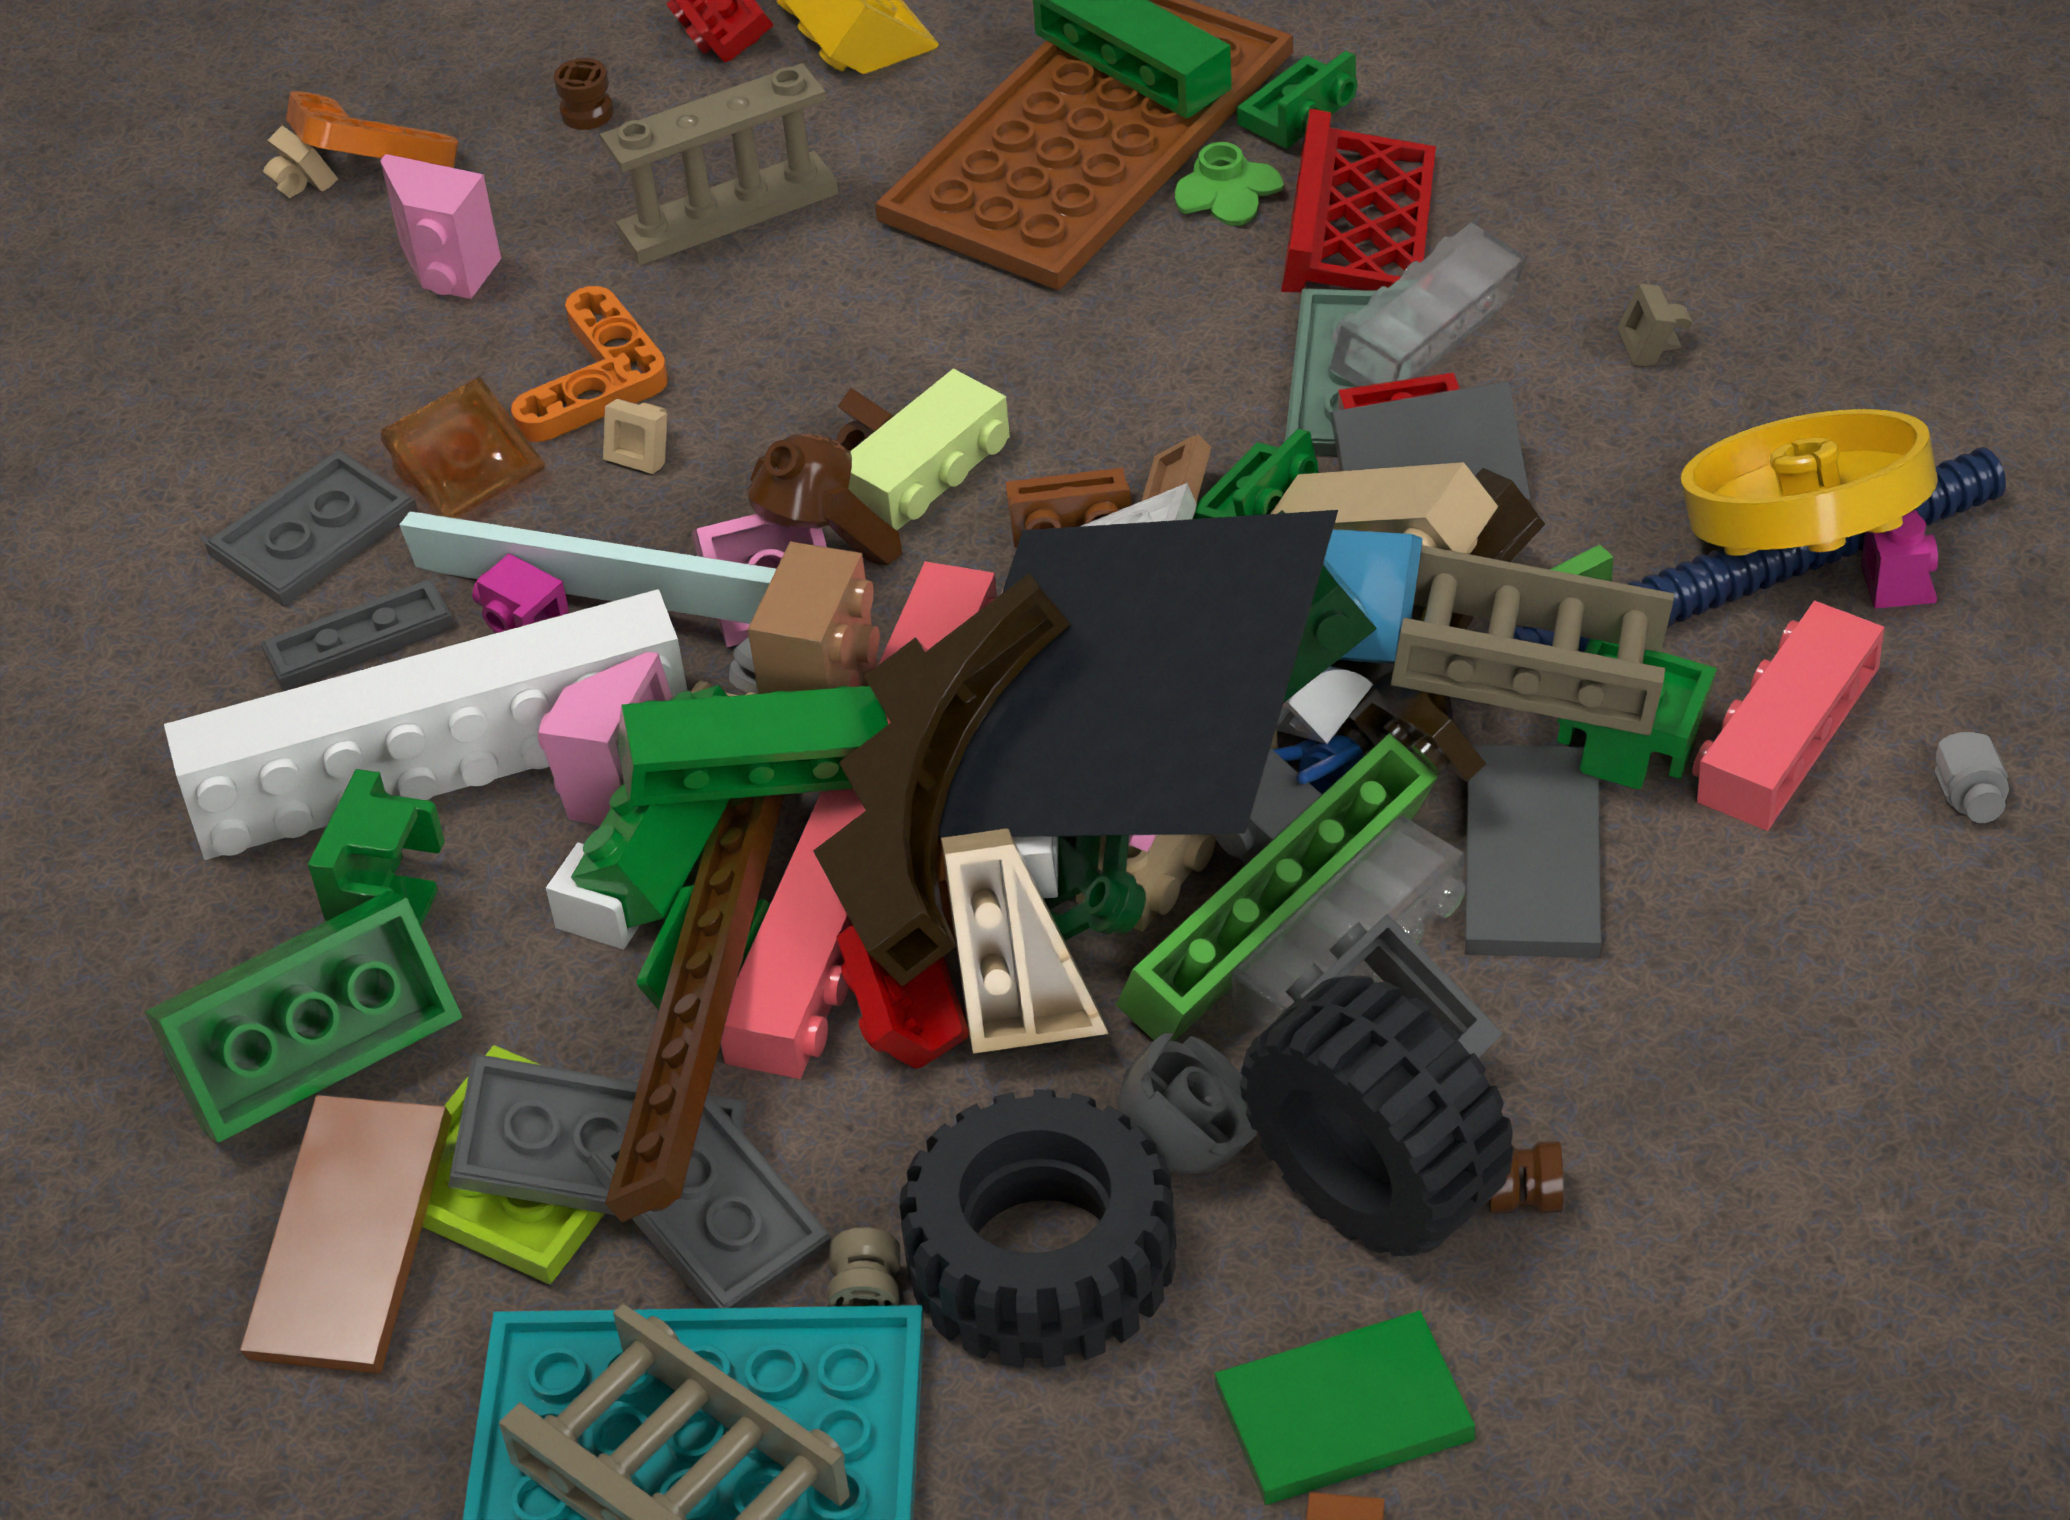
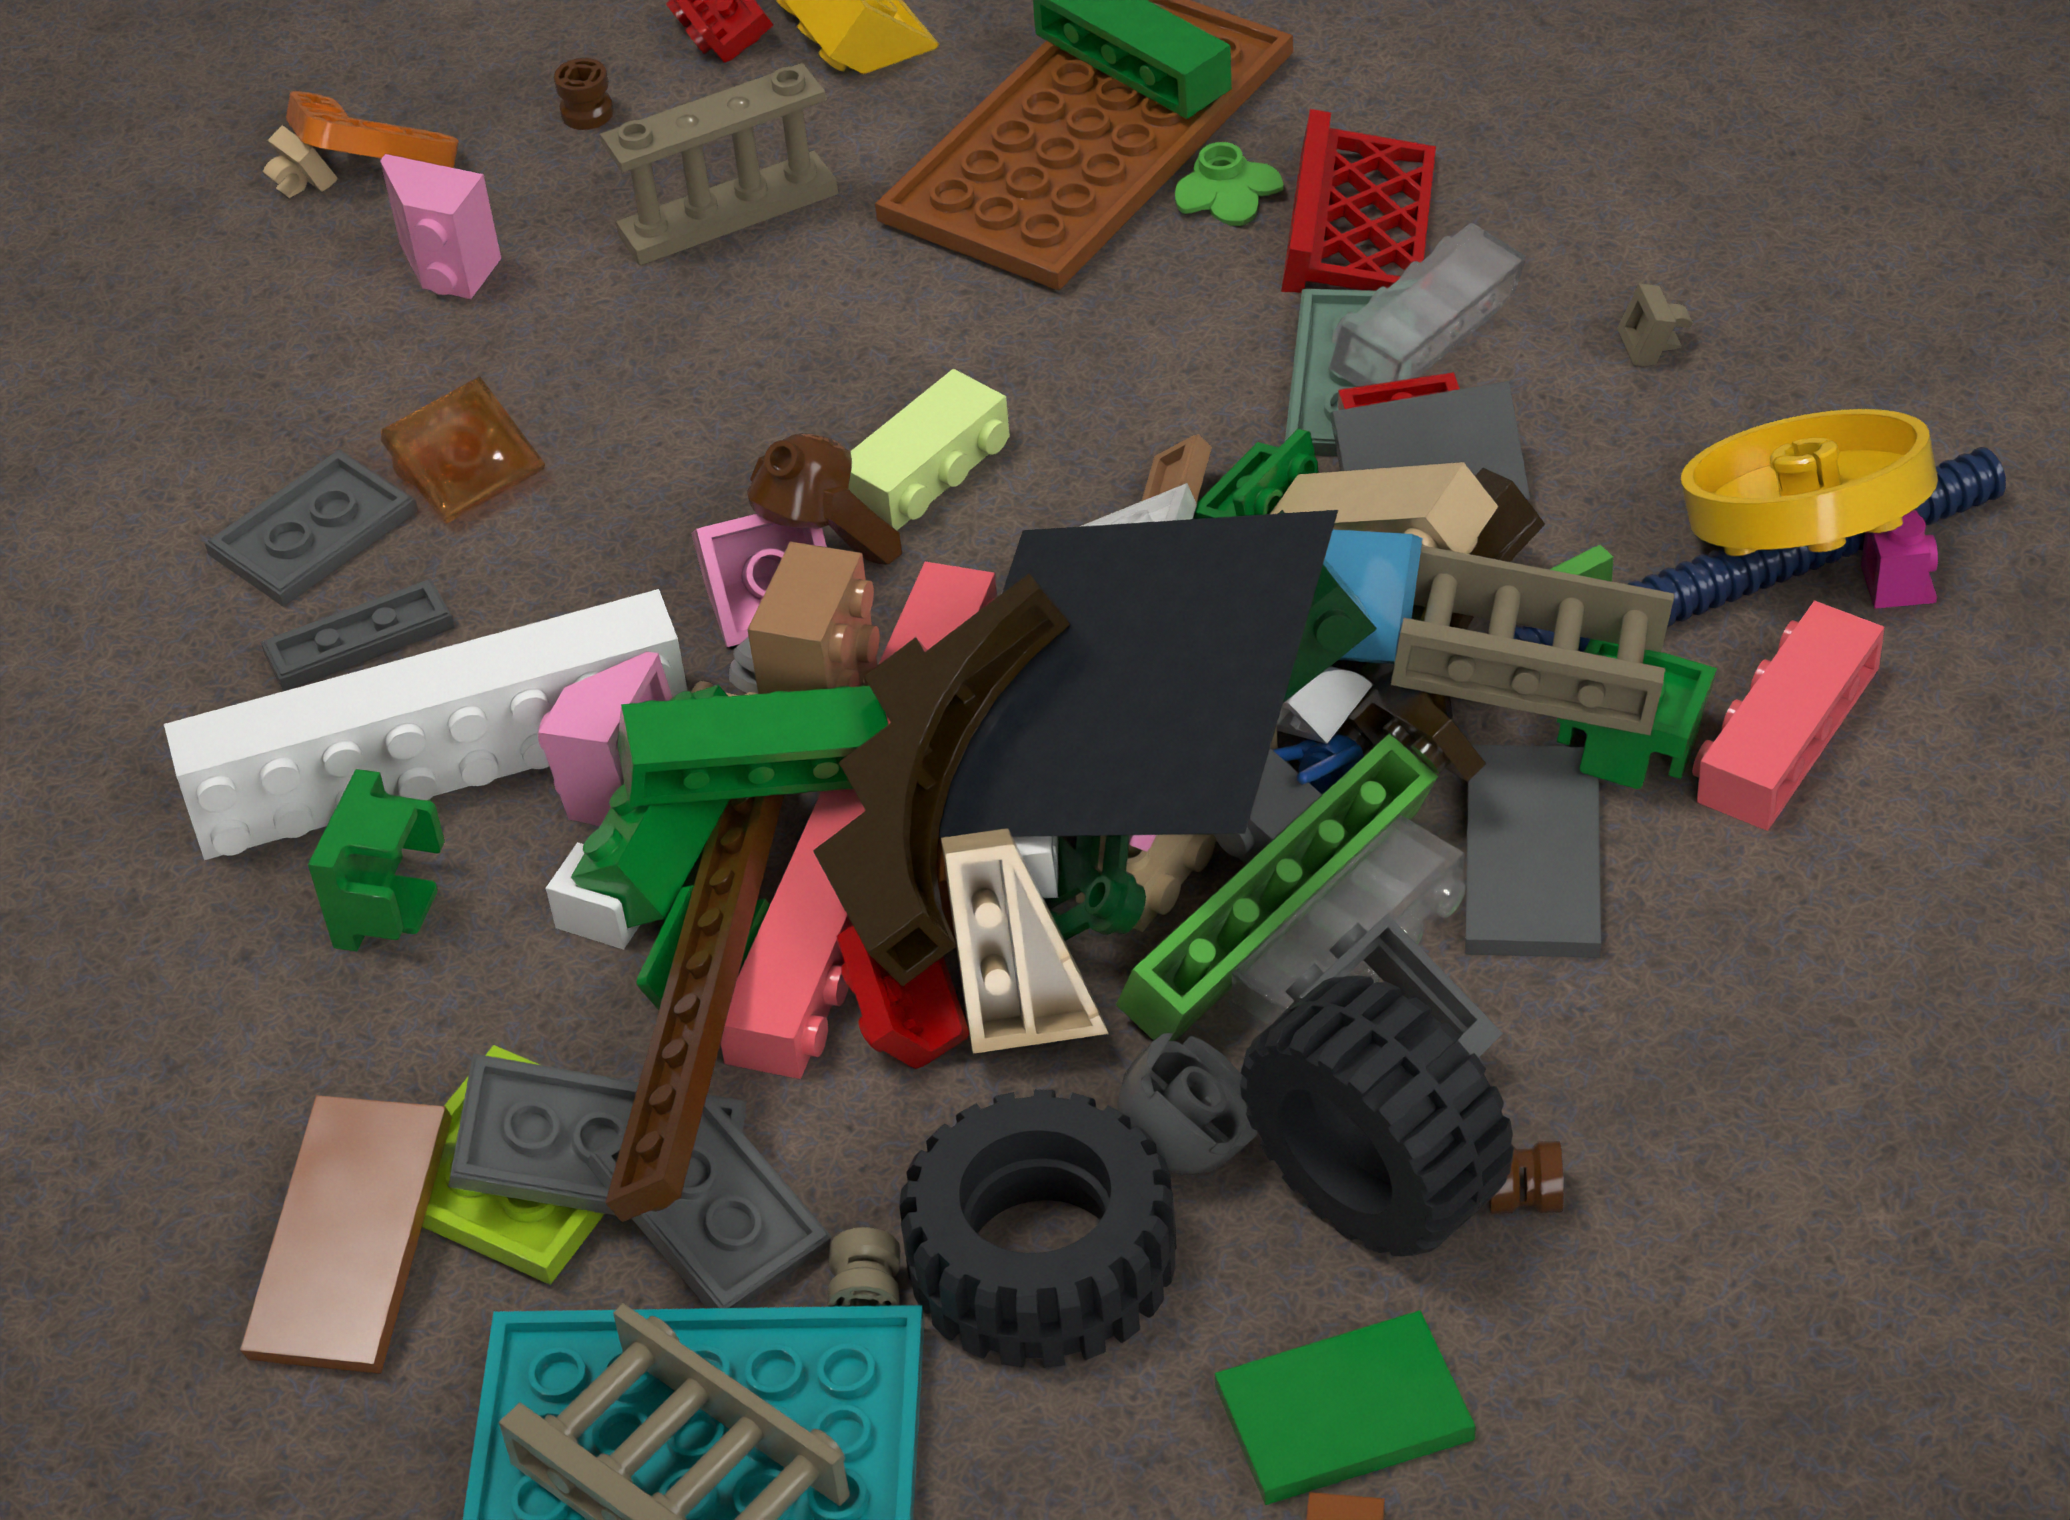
green brick [144,891,463,1143] -> none
light aqua tile [400,511,776,624] -> none
dark pink brick [472,553,569,633] -> none
orange beam [511,286,668,442] -> none
tan tile [603,399,667,474] -> none
reddish brown tile [836,388,894,451] -> none
dark orange bracket [1005,467,1131,548] -> none
green bracket [1237,51,1358,149] -> none
light grey arm [1935,732,2009,823] -> none

